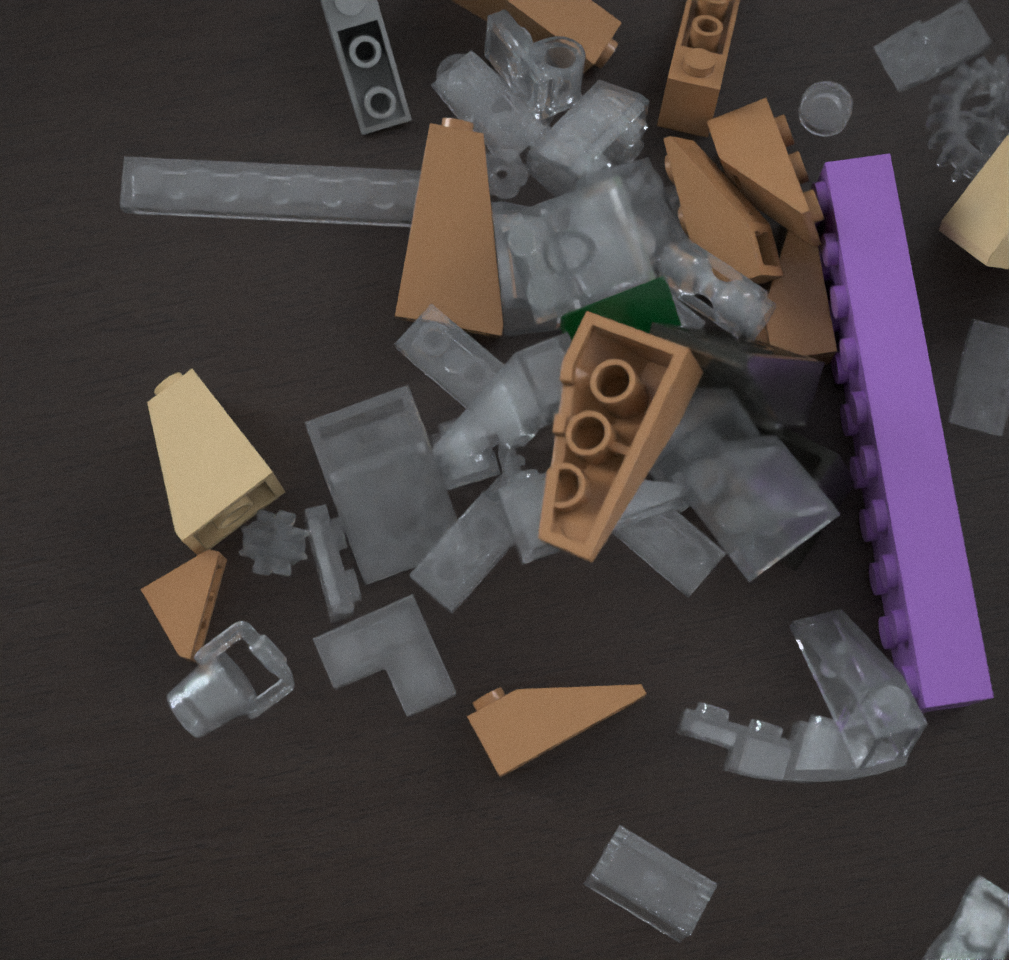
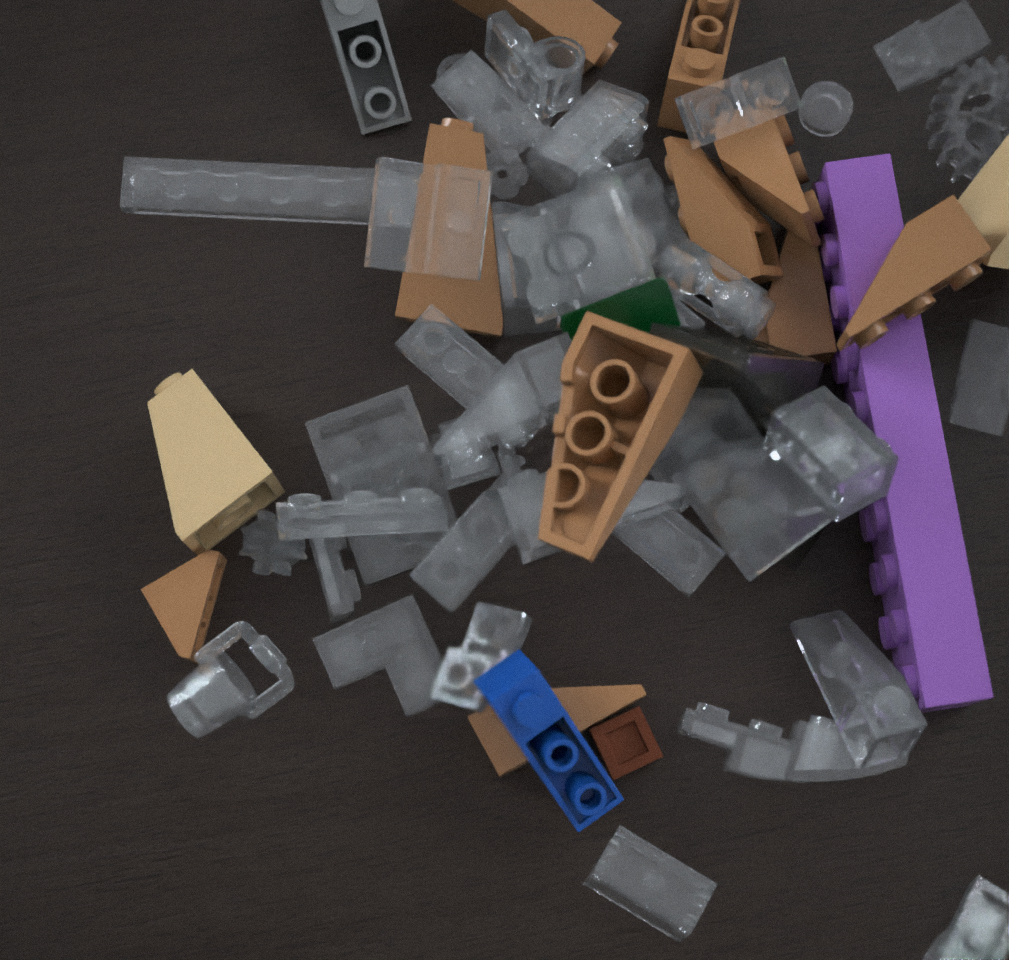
none -> clear plate [275,488,448,540]
none -> clear slope [364,157,493,281]
none -> clear slope [430,602,533,713]
none -> blue slope [473,649,625,833]
none -> copper plate [589,706,664,781]
none -> clear slope [674,56,803,149]
none -> clear brick [764,385,899,523]
none -> medium nougat slope [836,194,992,352]

